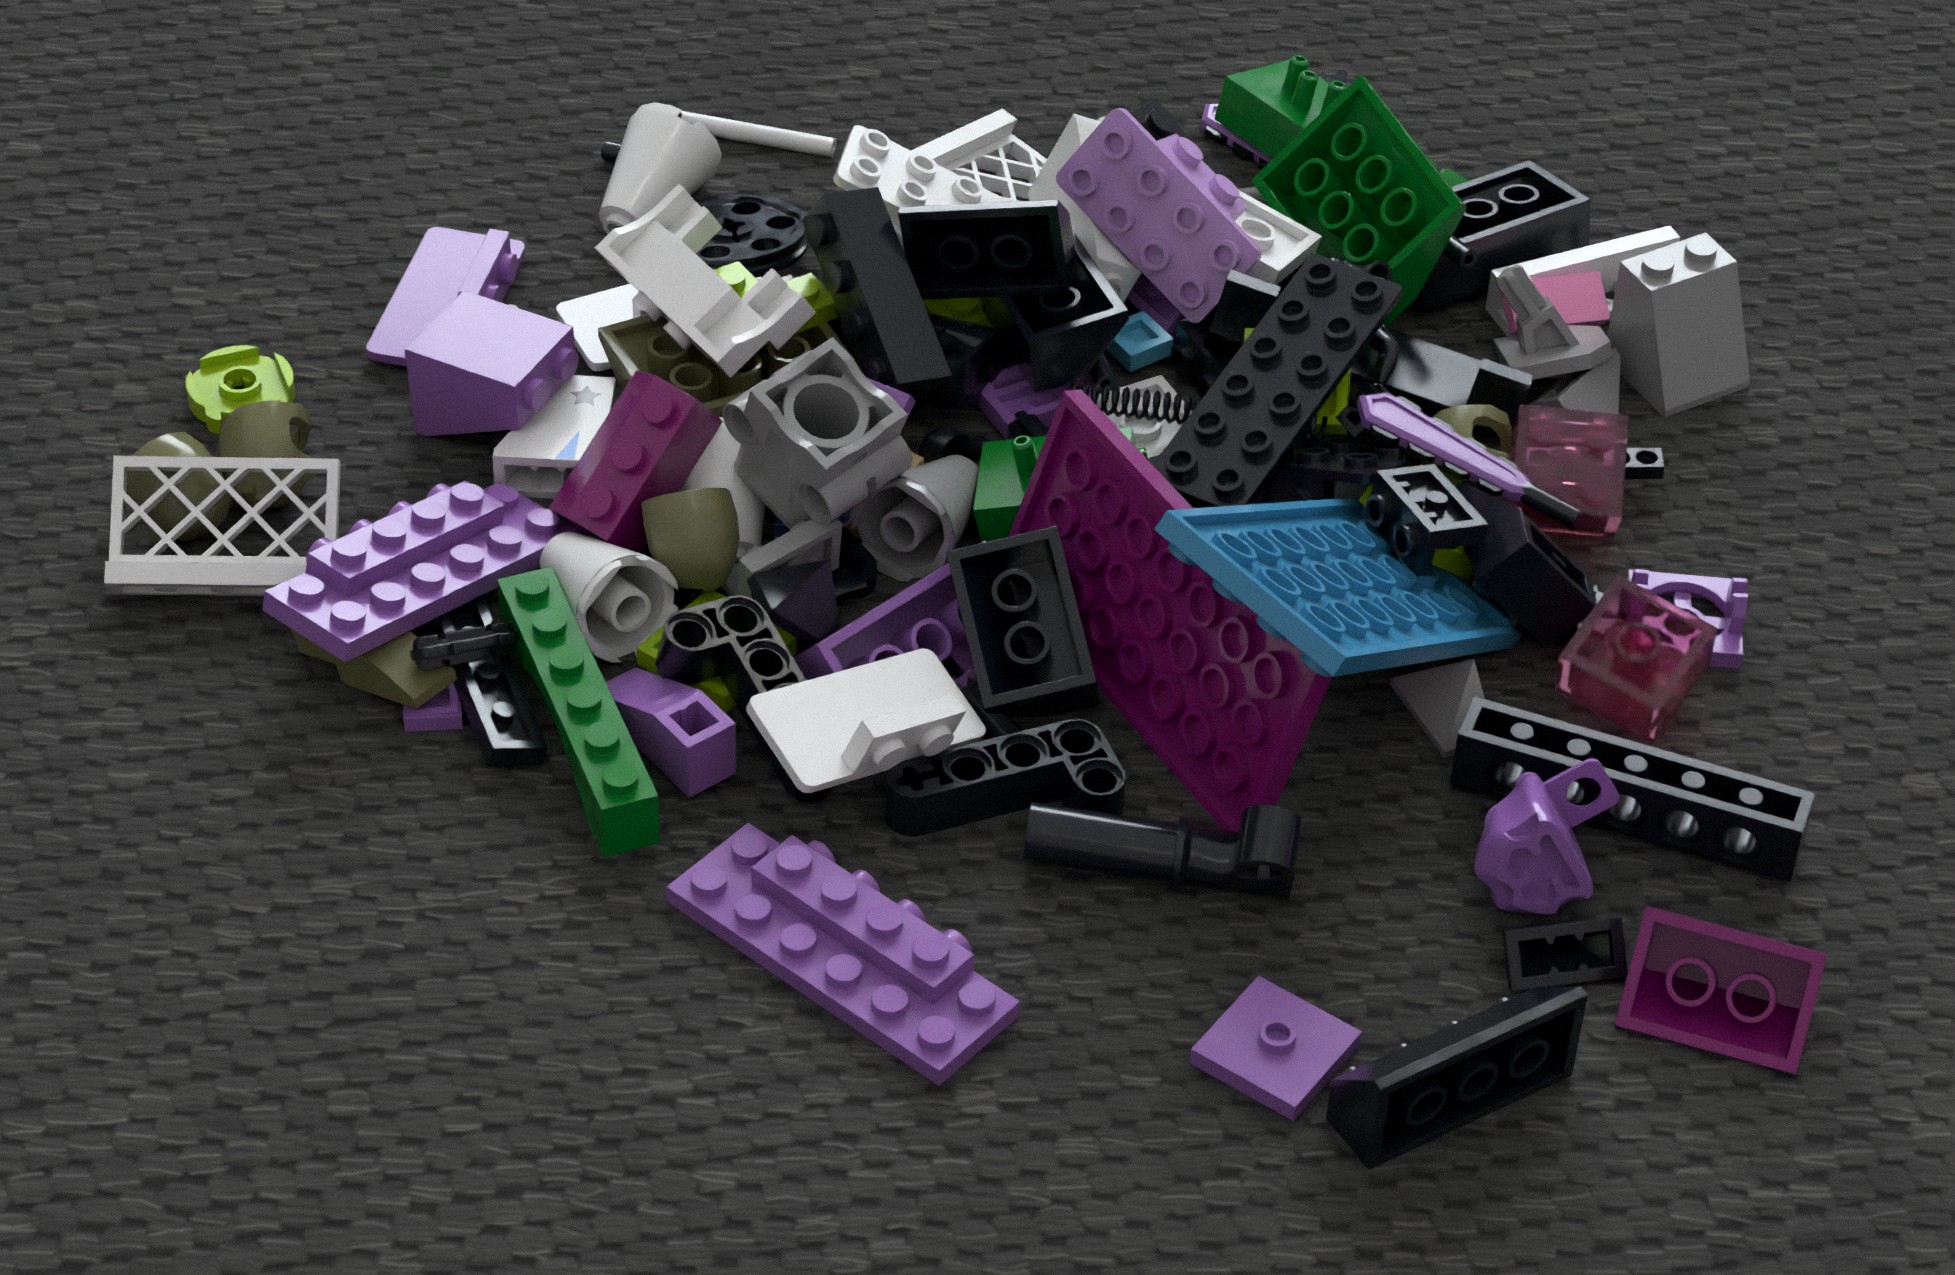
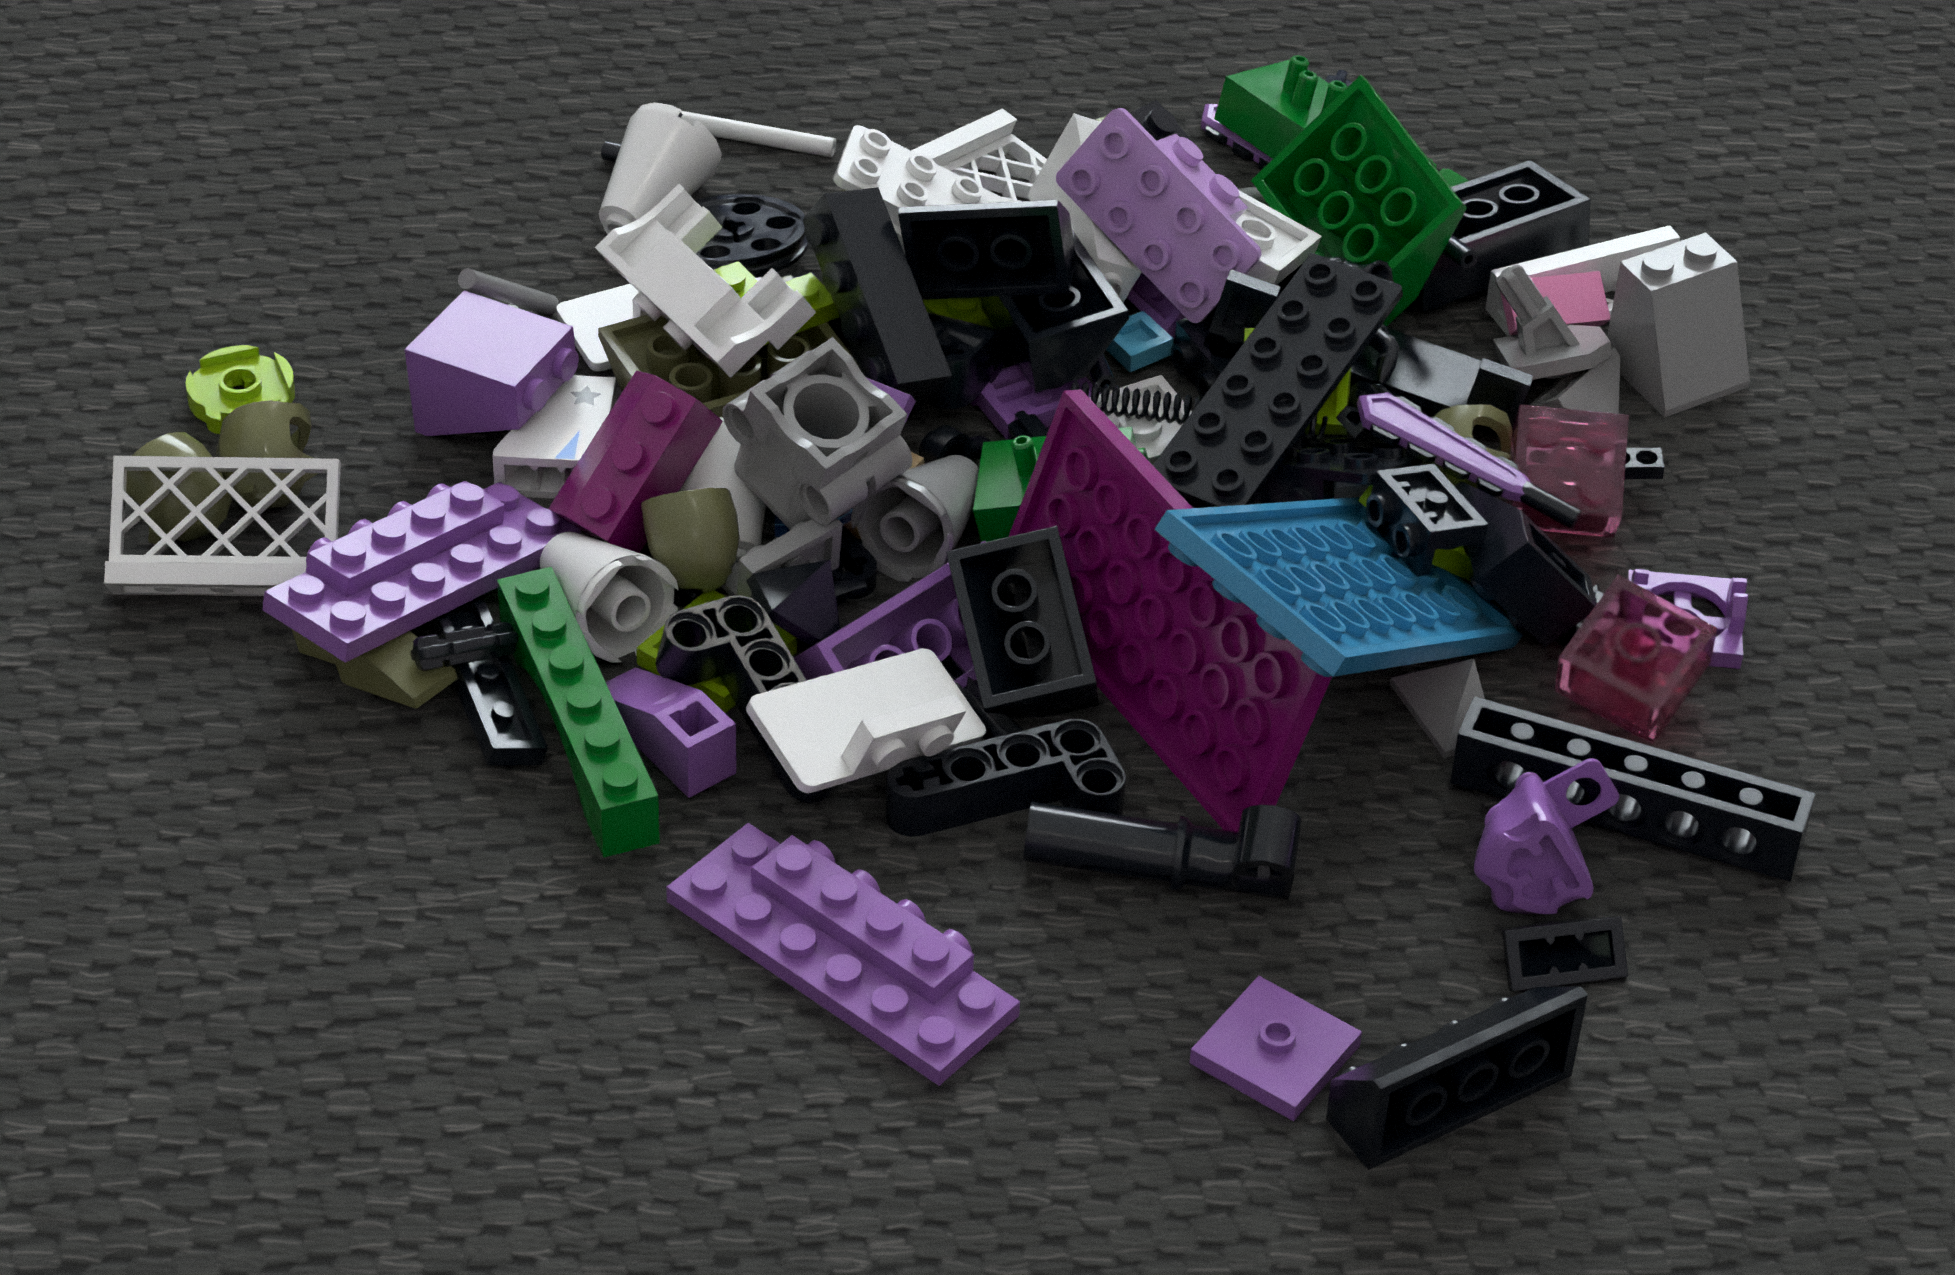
bracket [366,227,525,366] -> none
medium lavender tile [403,683,463,732] -> none
magenta slope [1615,906,1828,1074] -> none
none -> light grey bar [458,268,559,315]

